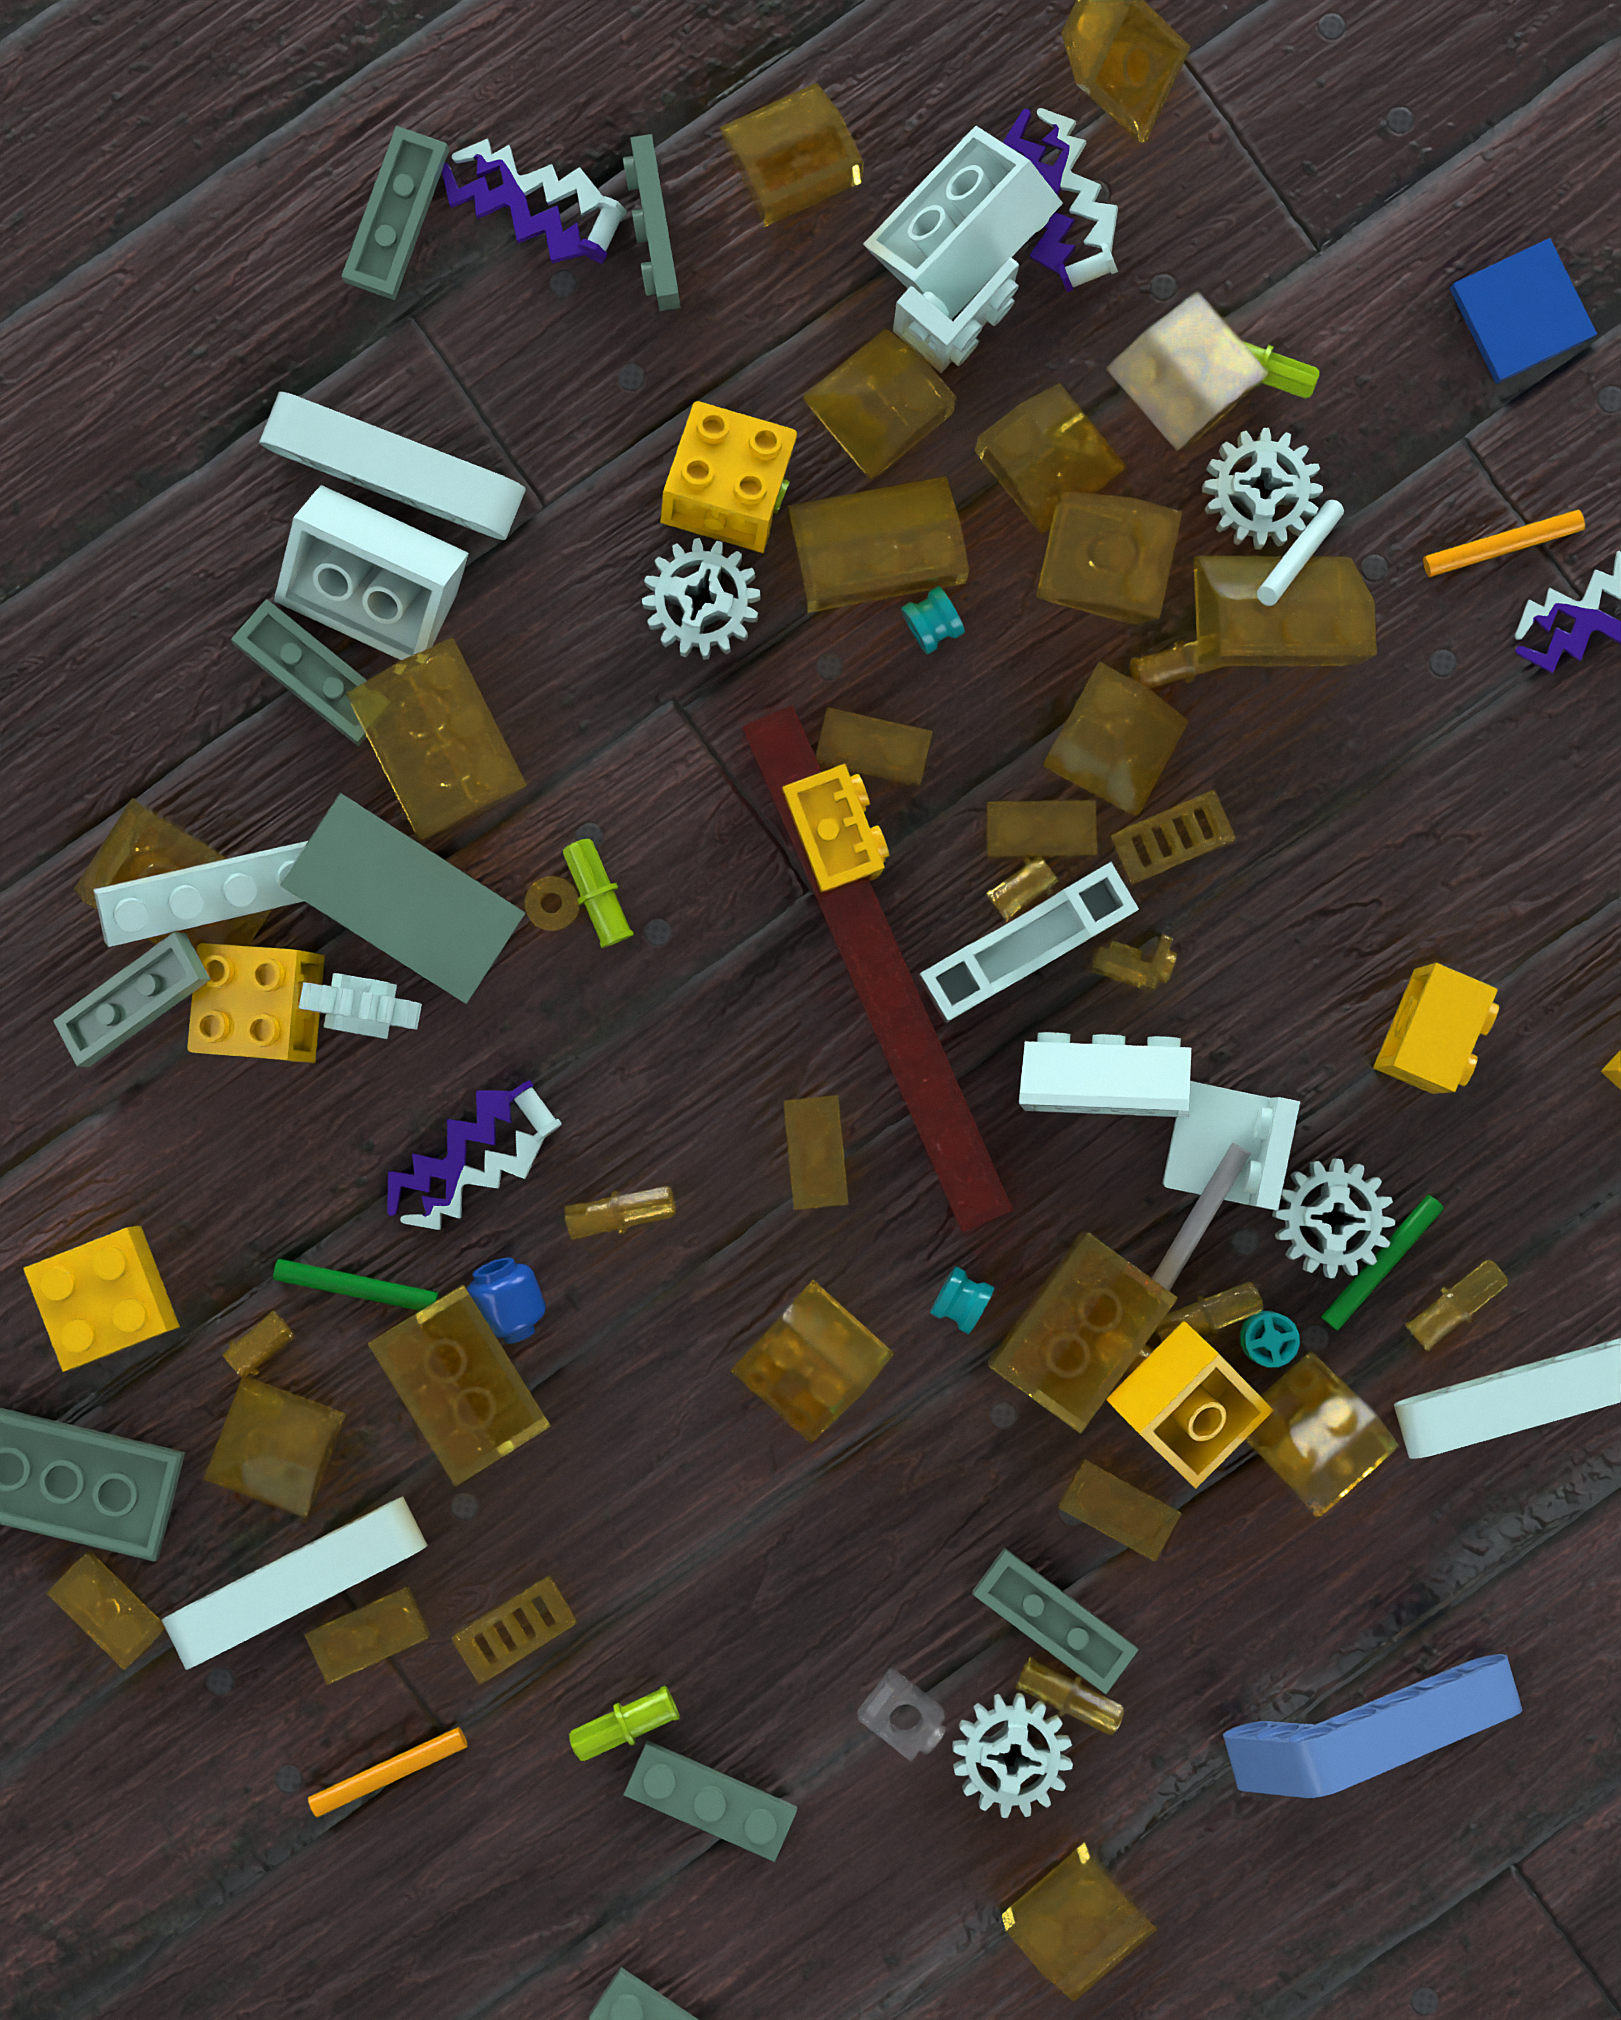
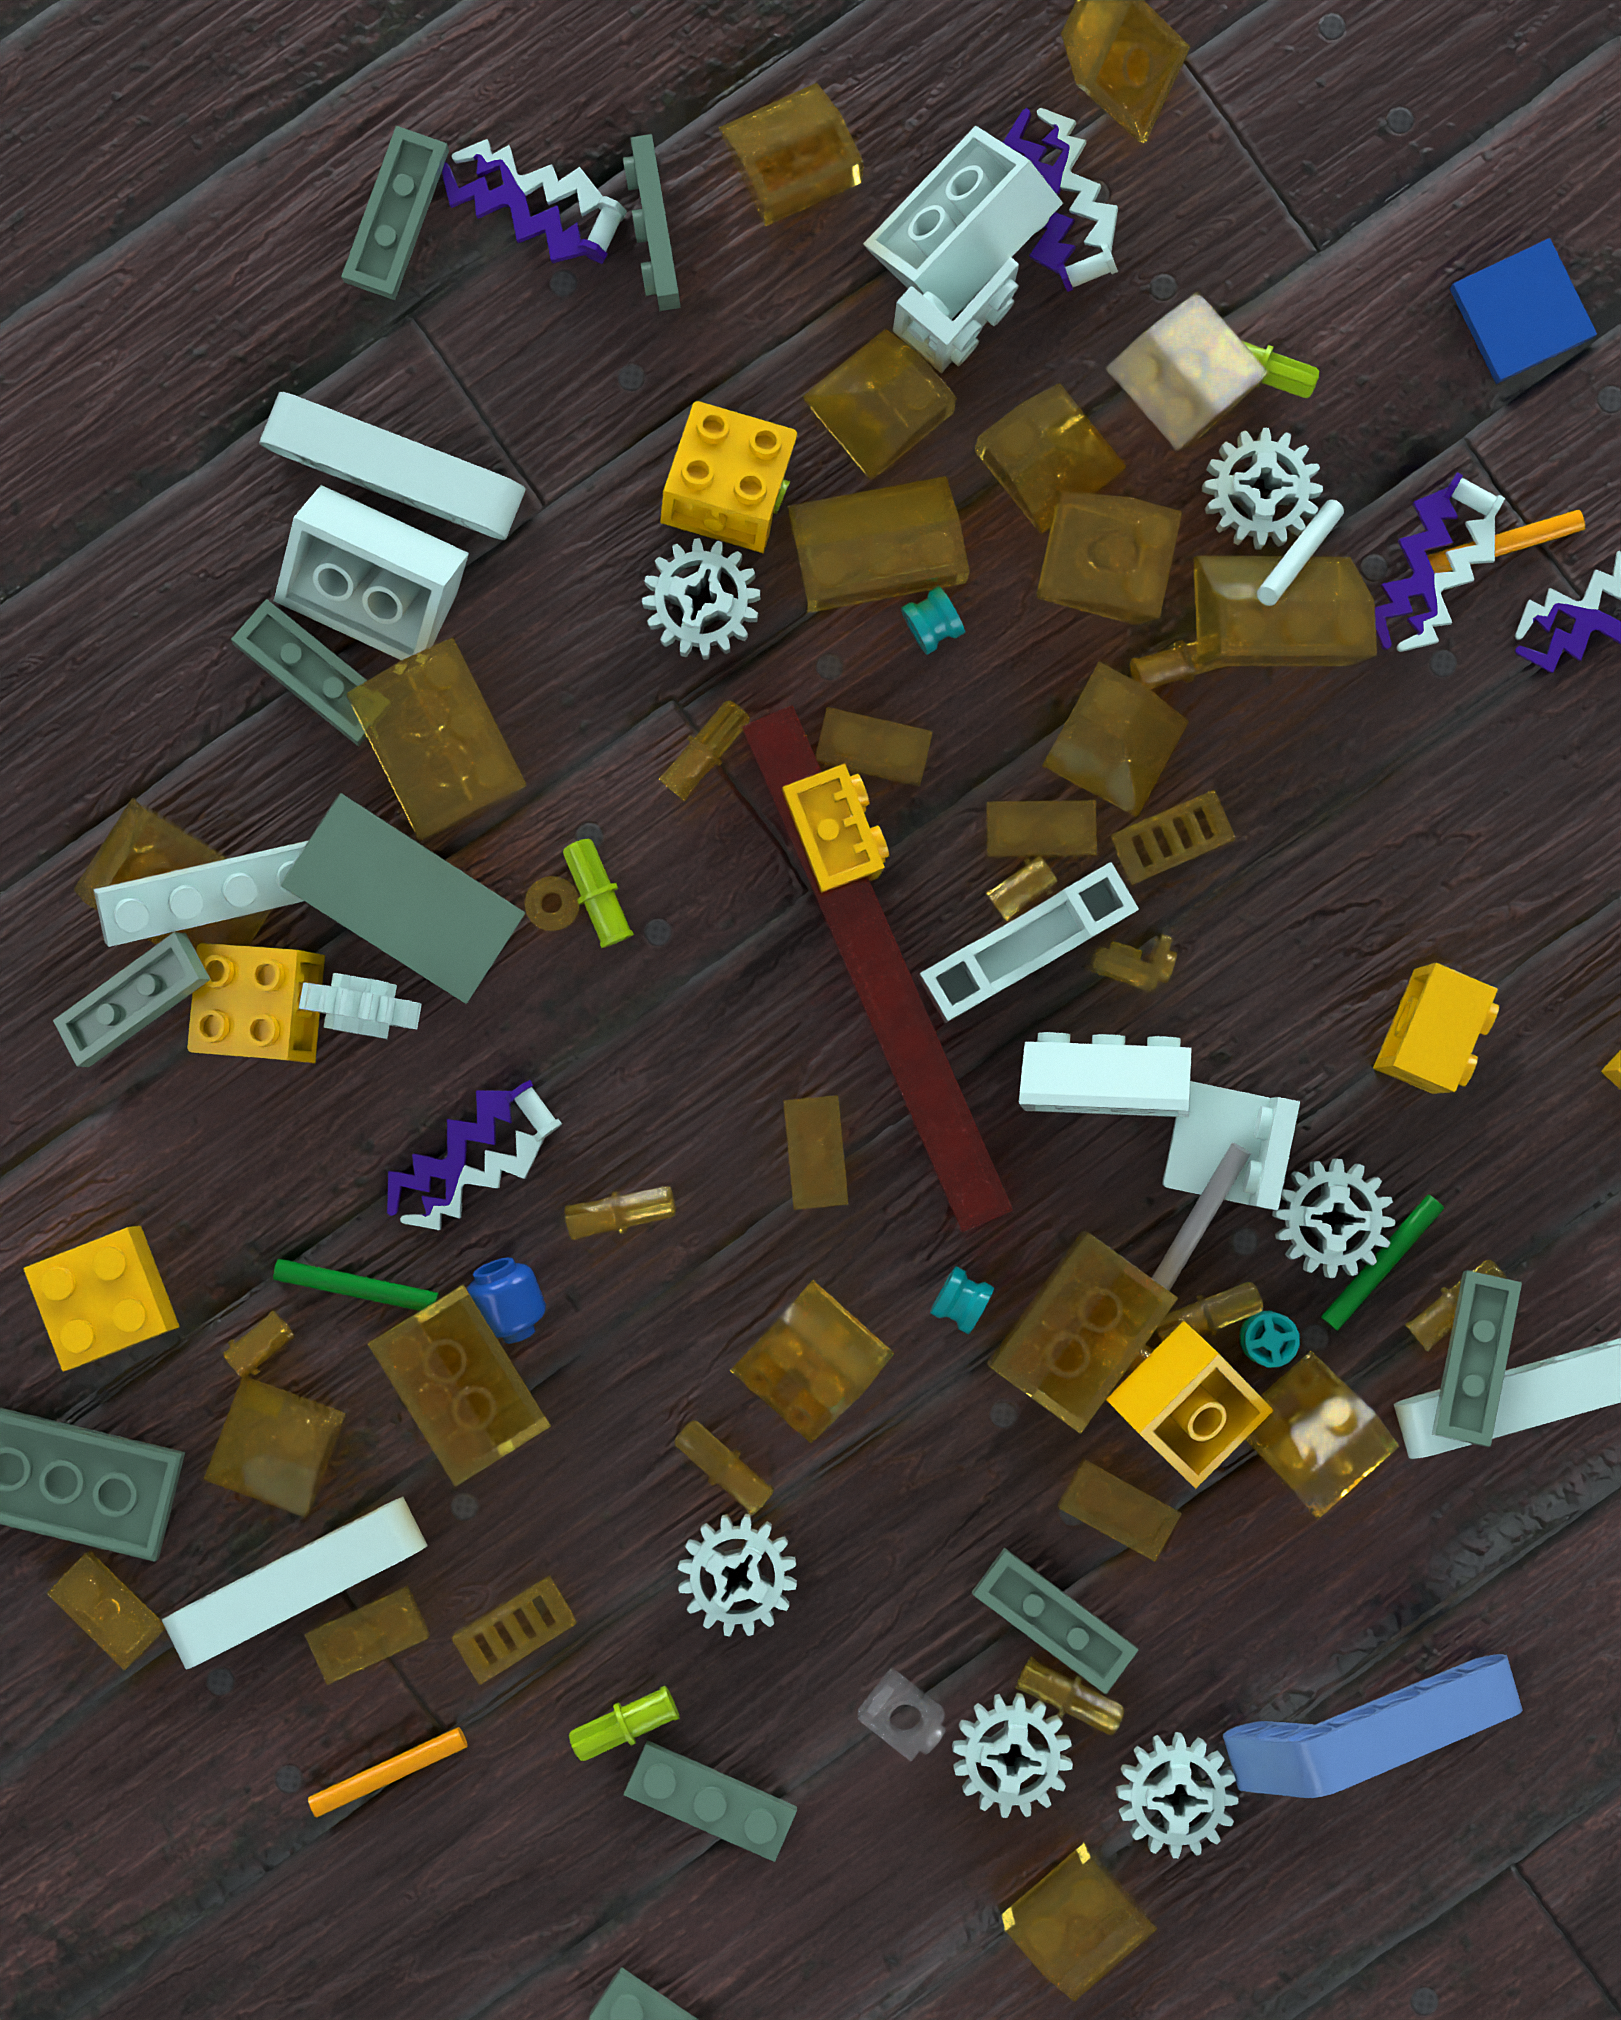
none -> clear yellow axle [658,700,750,801]
none -> clear yellow axle [674,1420,774,1515]
none -> light aqua gear [678,1514,797,1636]
none -> light aqua gear [1116,1732,1239,1859]
none -> piece [1366,472,1505,652]
none -> sand green plate [1432,1270,1522,1447]

